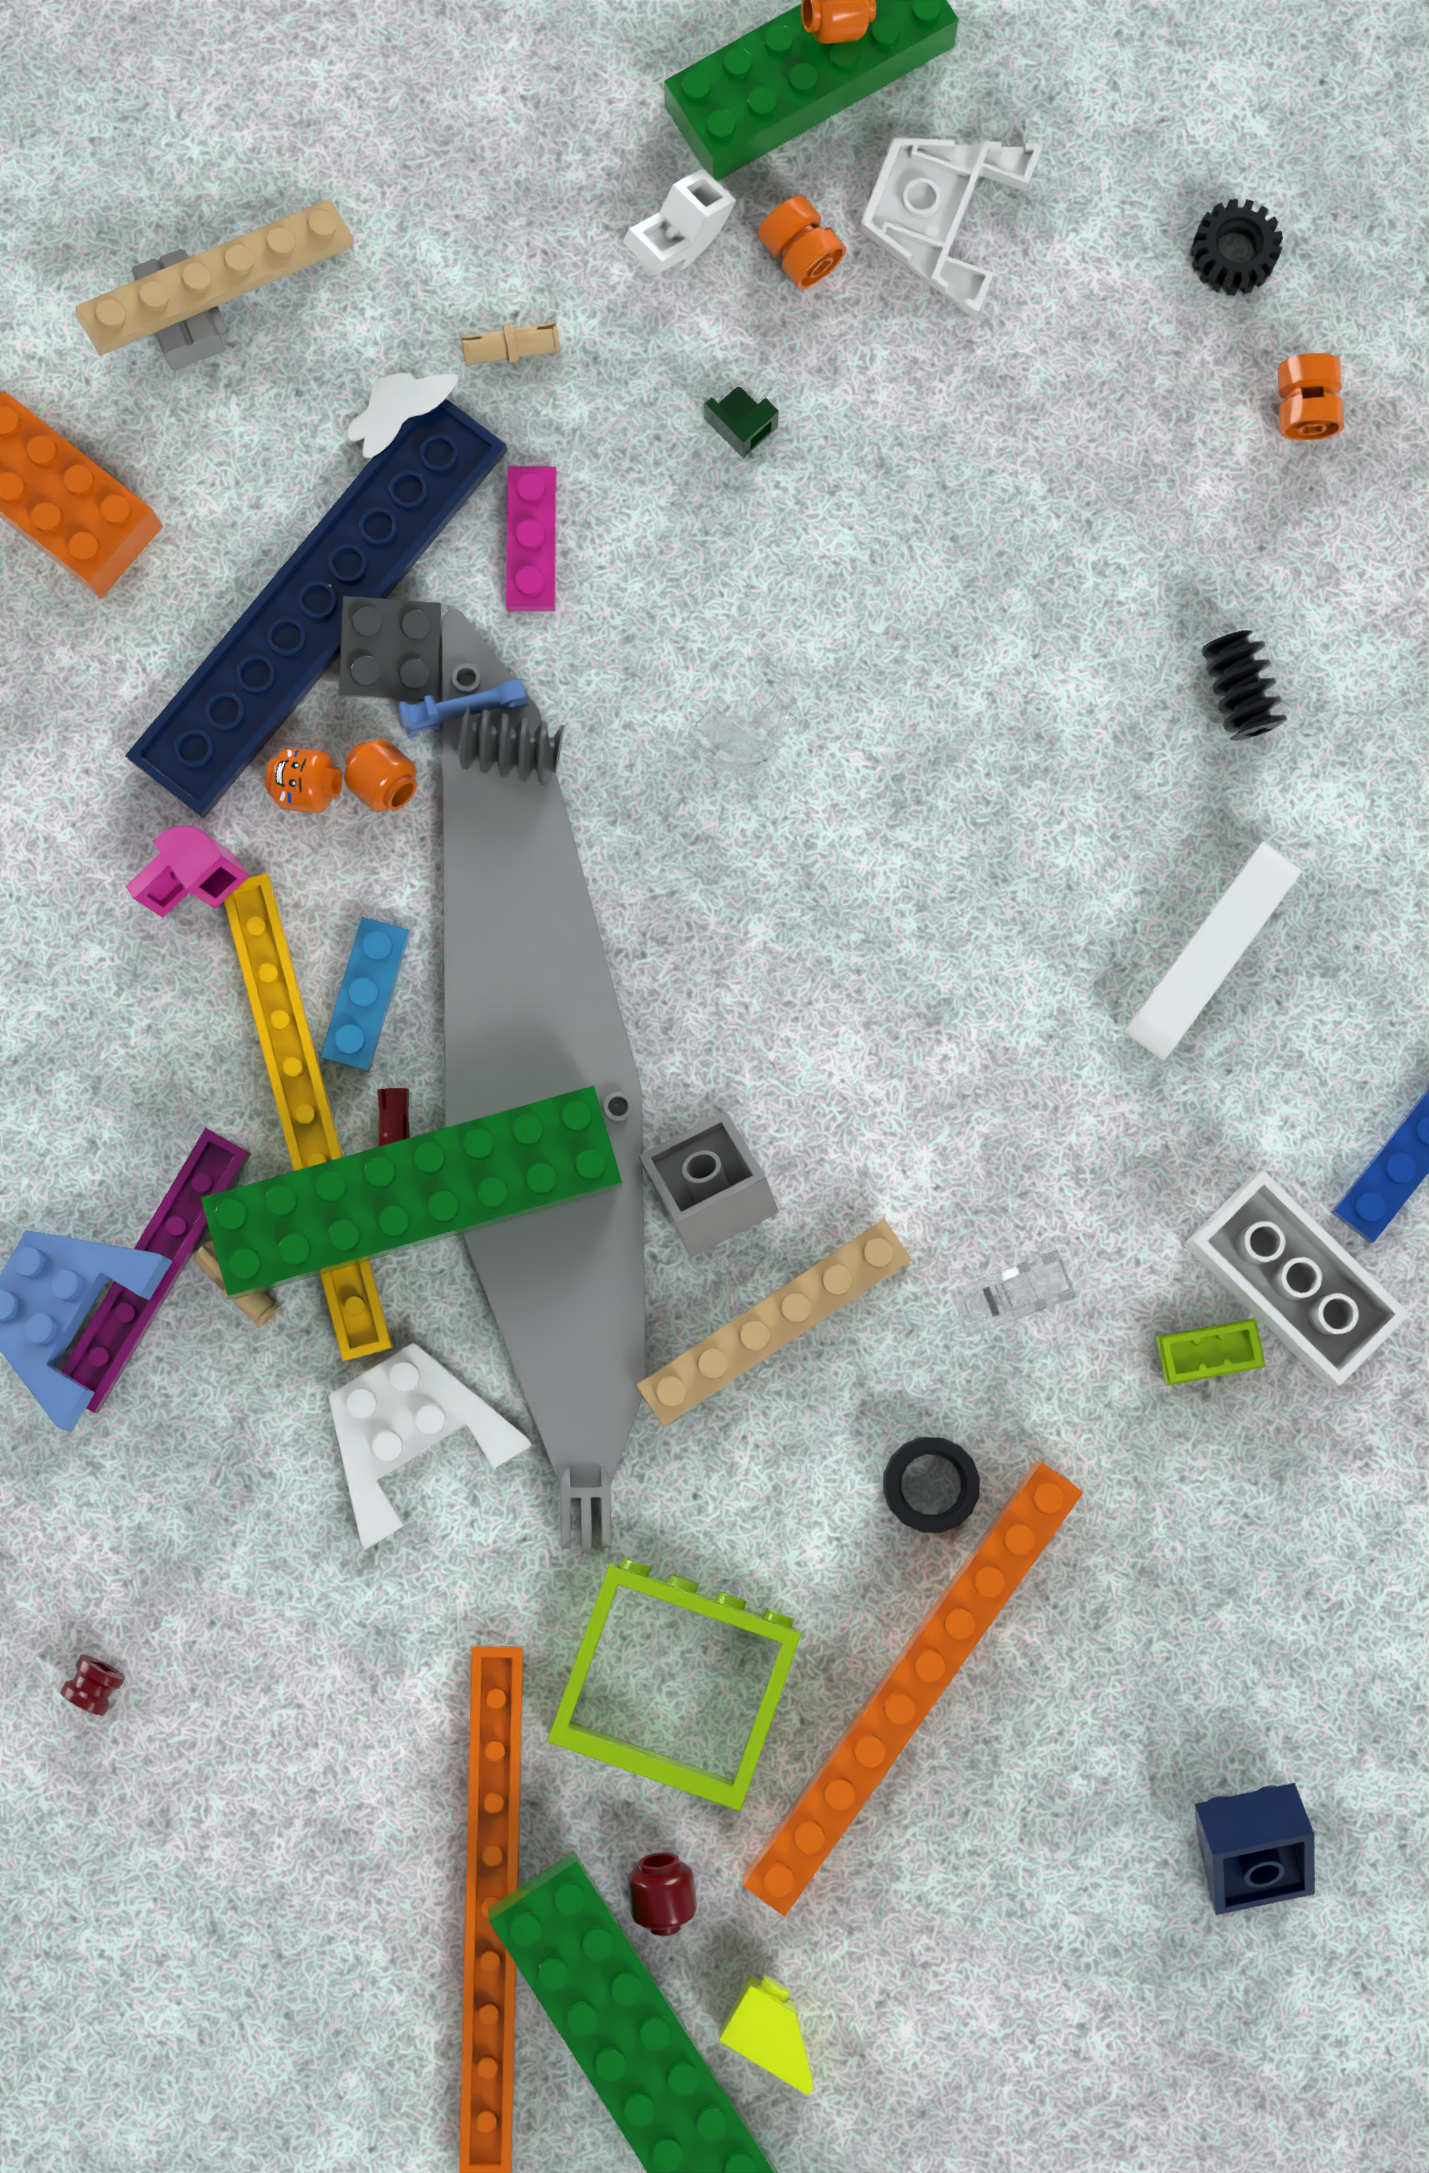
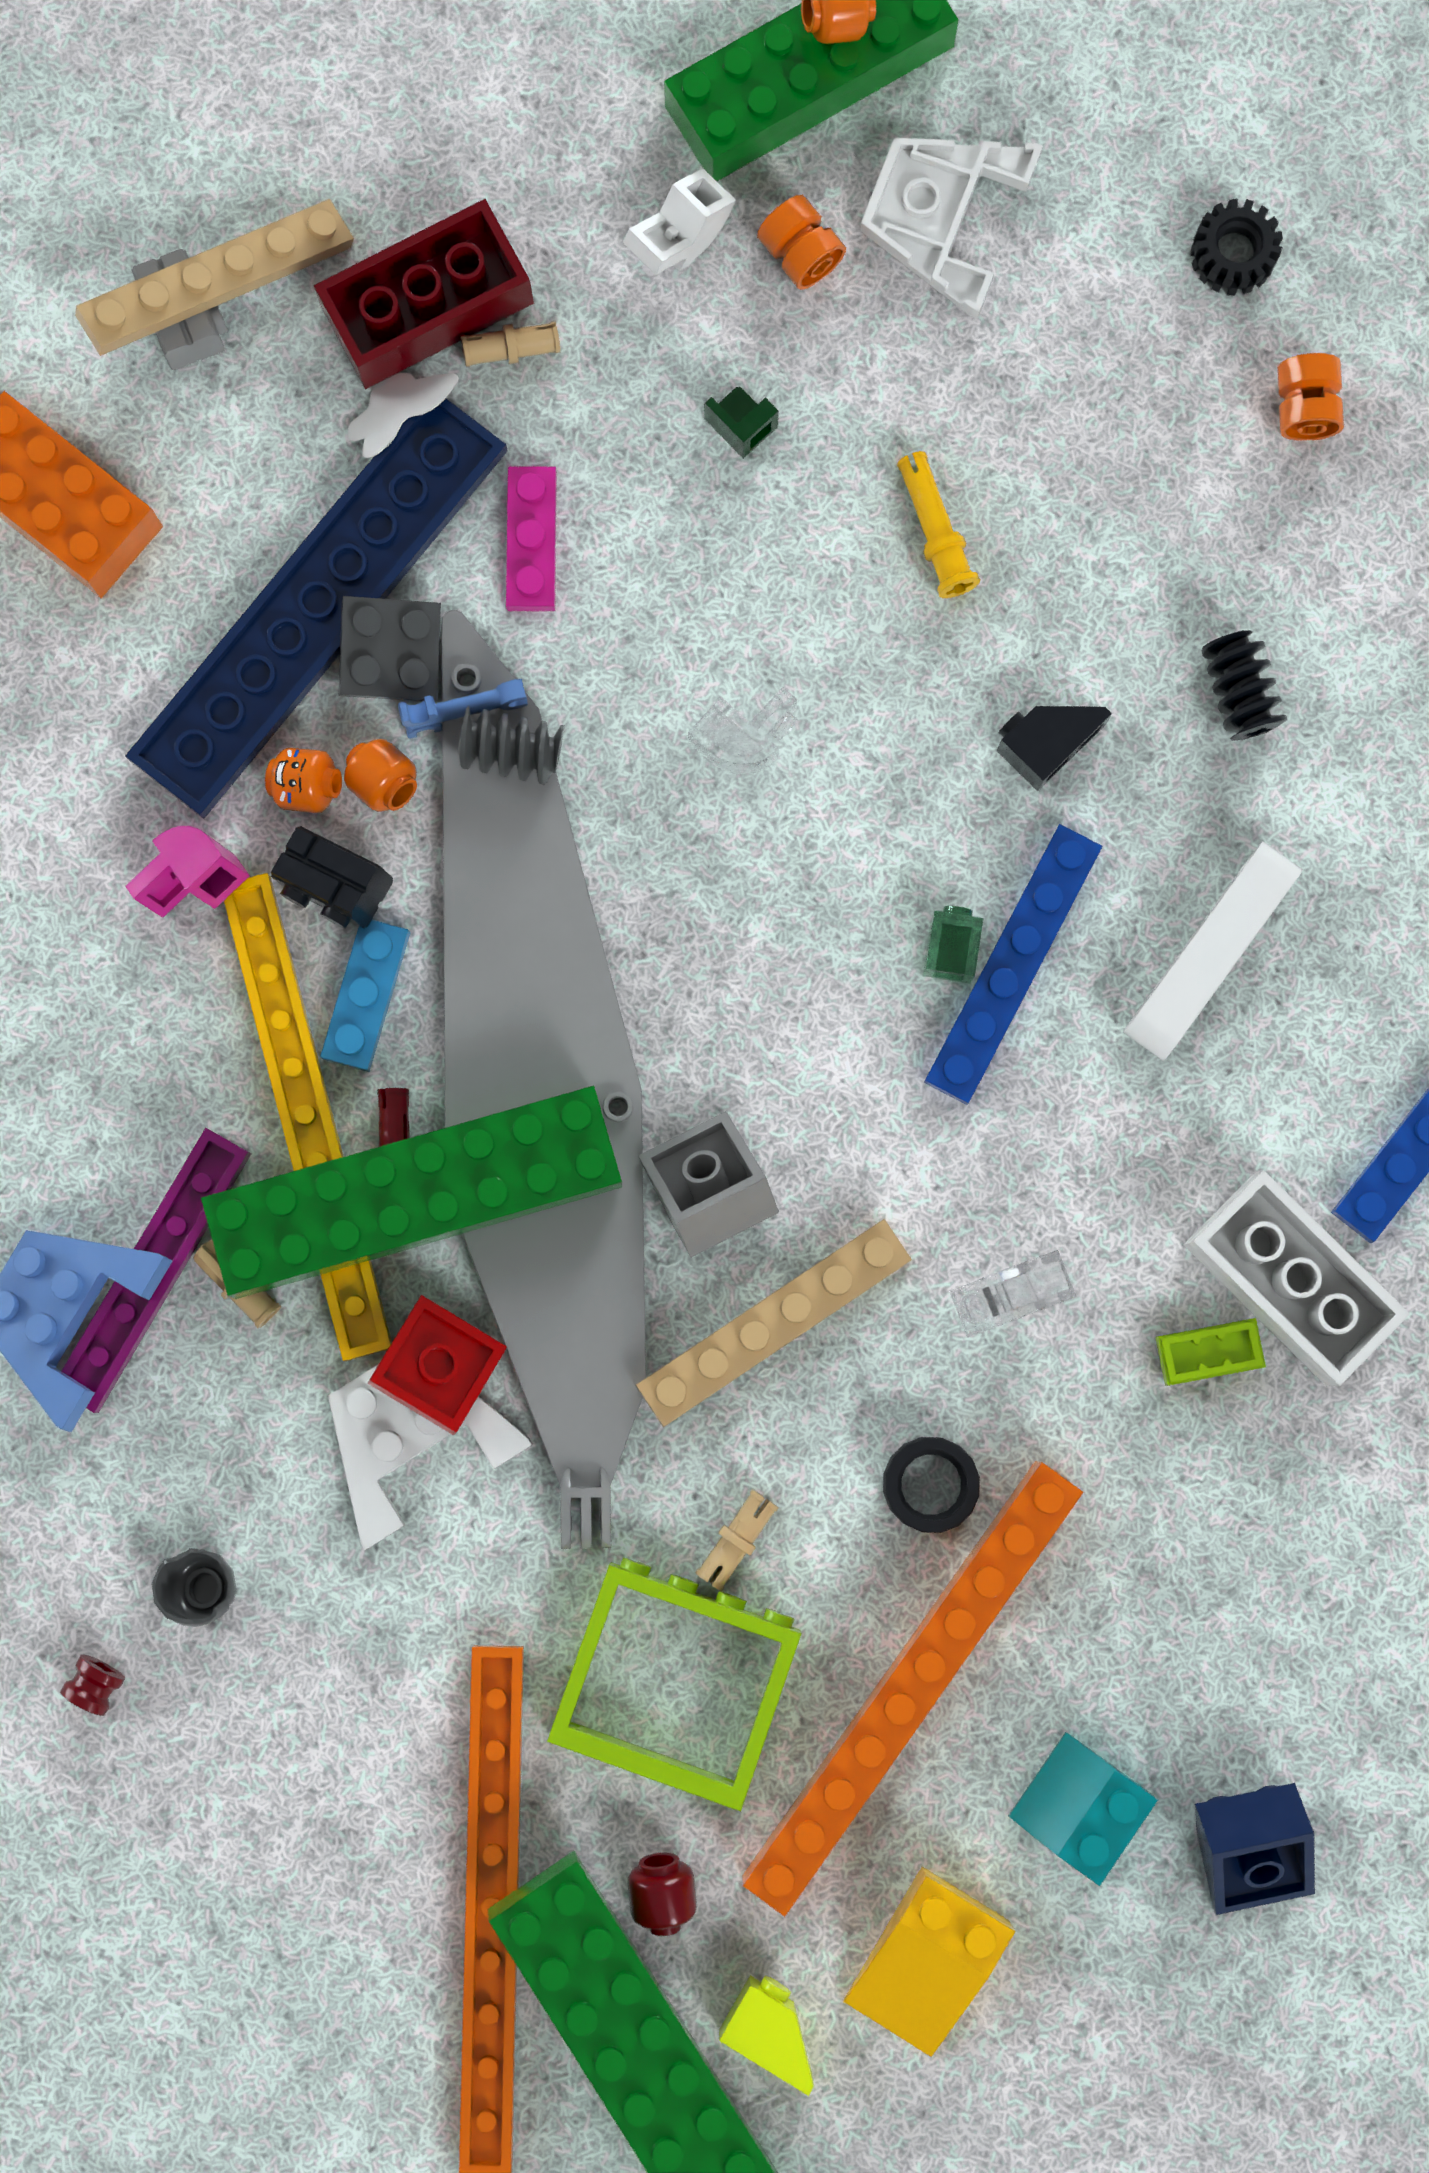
none -> dark grey hair [151,1548,237,1627]
none -> black brick [271,826,393,929]
none -> dark red brick [313,199,534,389]
none -> red plate [367,1295,507,1435]
none -> tan pin [695,1489,779,1591]
none -> yellow slope [843,1866,1015,2057]
none -> yellow pin [897,451,980,598]
none -> clear green brick [922,906,984,984]
none -> blue plate [924,824,1103,1105]
none -> black slope [997,706,1112,791]
none -> teal slope [1008,1732,1158,1886]

